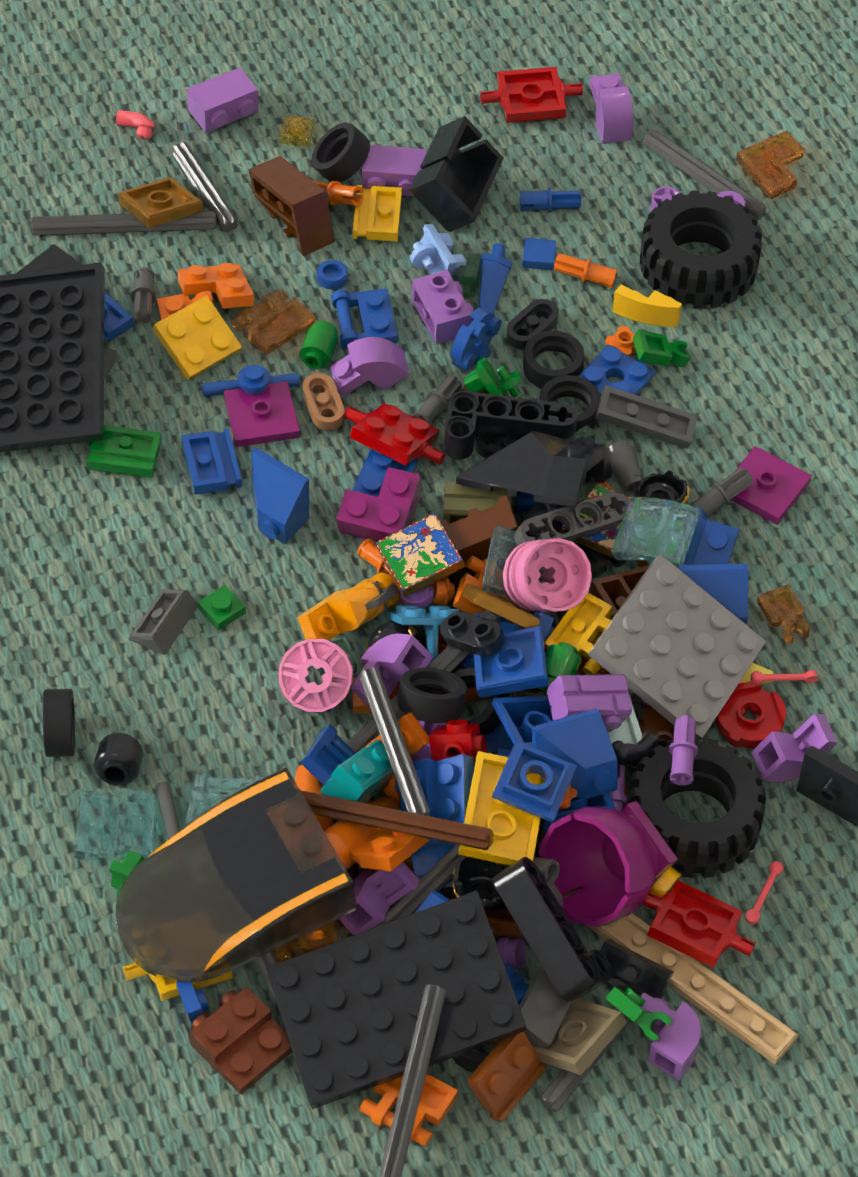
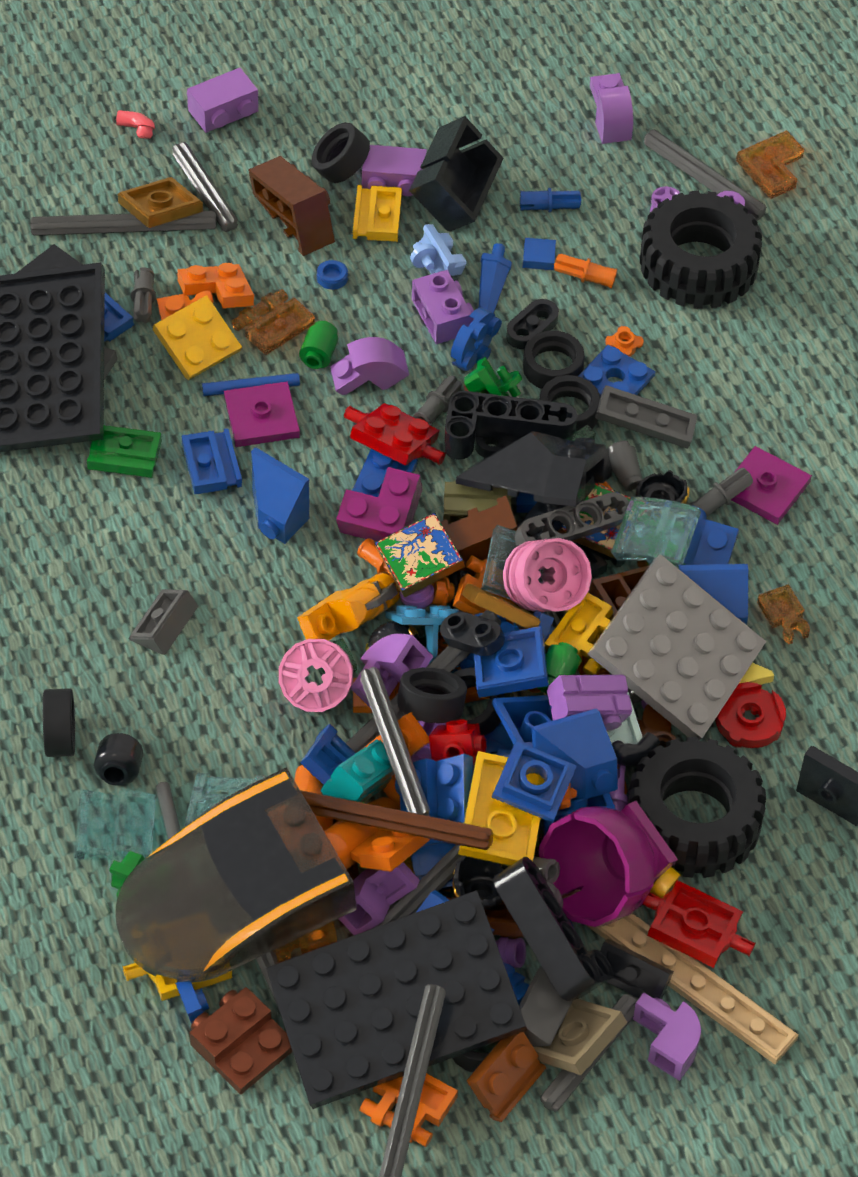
green plate [198,585,246,630] -> none
blue plate [238,365,270,395] -> none
clear yellow plate [279,115,315,147] -> none
medium nougat plate [302,373,344,431] -> none
orange axle [313,181,364,206] -> none
blue plate [331,289,398,349] -> none
clear green plate [458,253,481,298] -> none
red plate [480,67,583,123] -> none
green plate [605,987,674,1042] -> none
yellow slope [612,284,682,327] -> none
green plate [633,329,691,367] -> none
medium lavender axle [669,715,698,785] -> none
coral hinge [745,861,784,924] -> none
coral hinge [750,670,818,684] -> none
medium lavender brick [751,713,838,783] -> none

